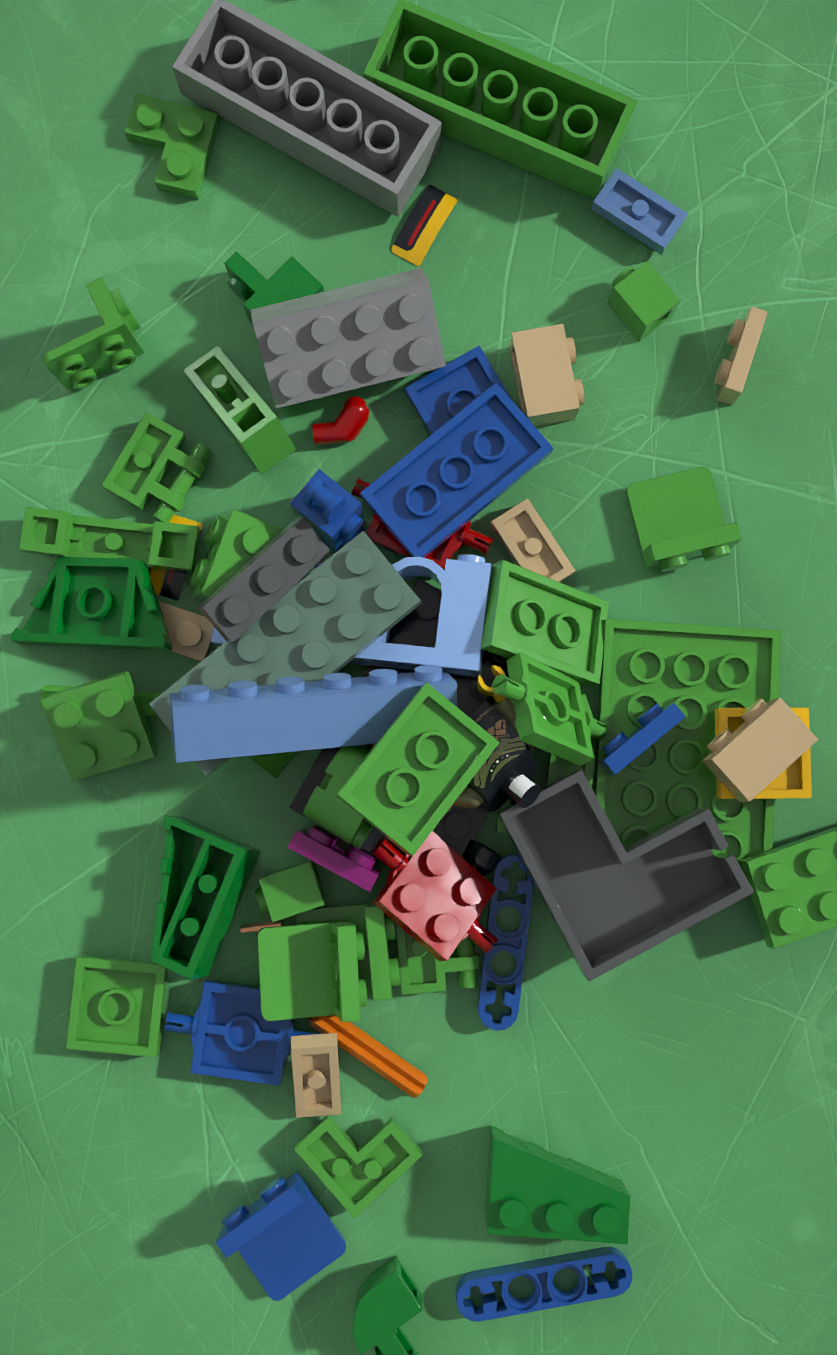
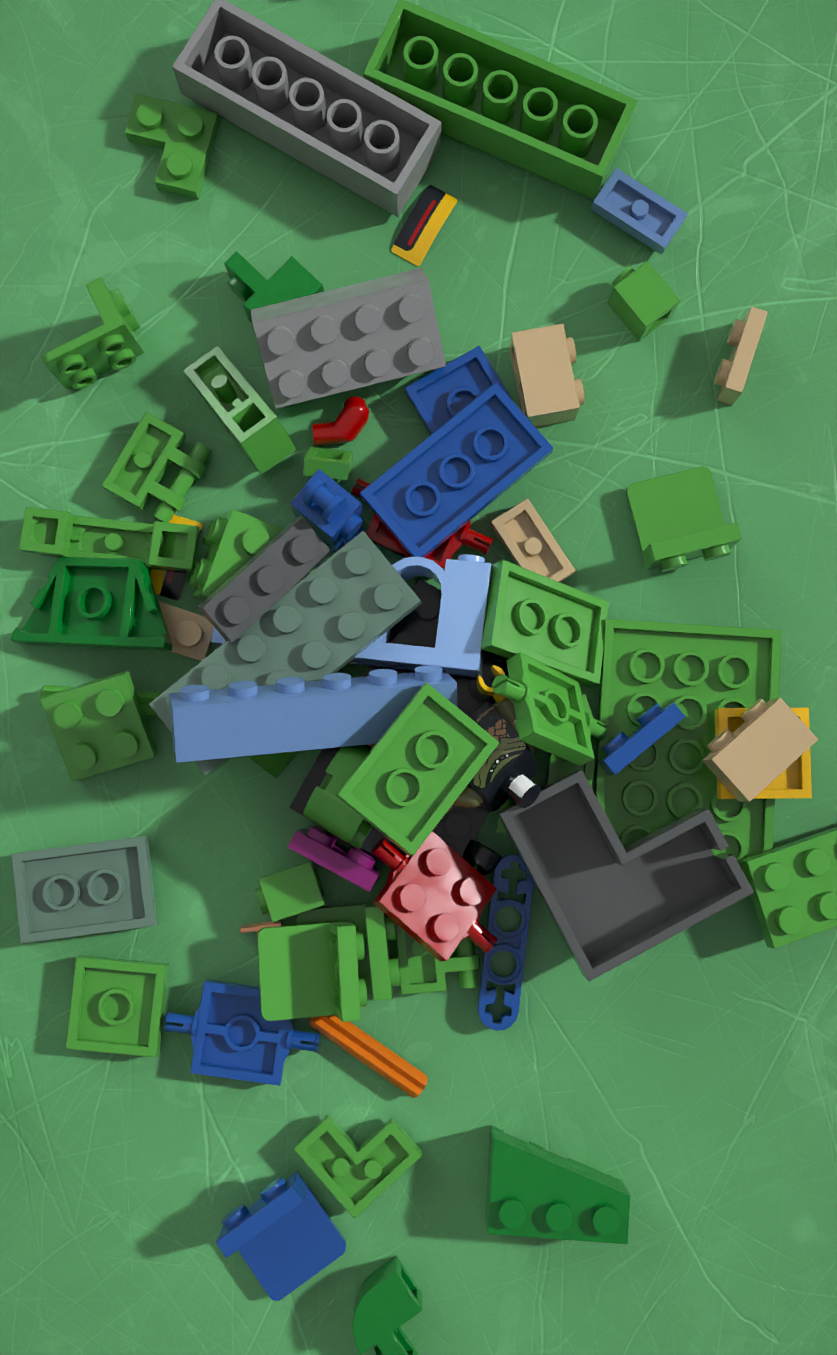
green wedge [151,815,260,980] -> none
tan plate [291,1033,341,1118] -> none
blue beam [456,1247,632,1321] -> none
none -> sand green plate [11,836,158,944]
none -> bright green plate [303,447,353,483]

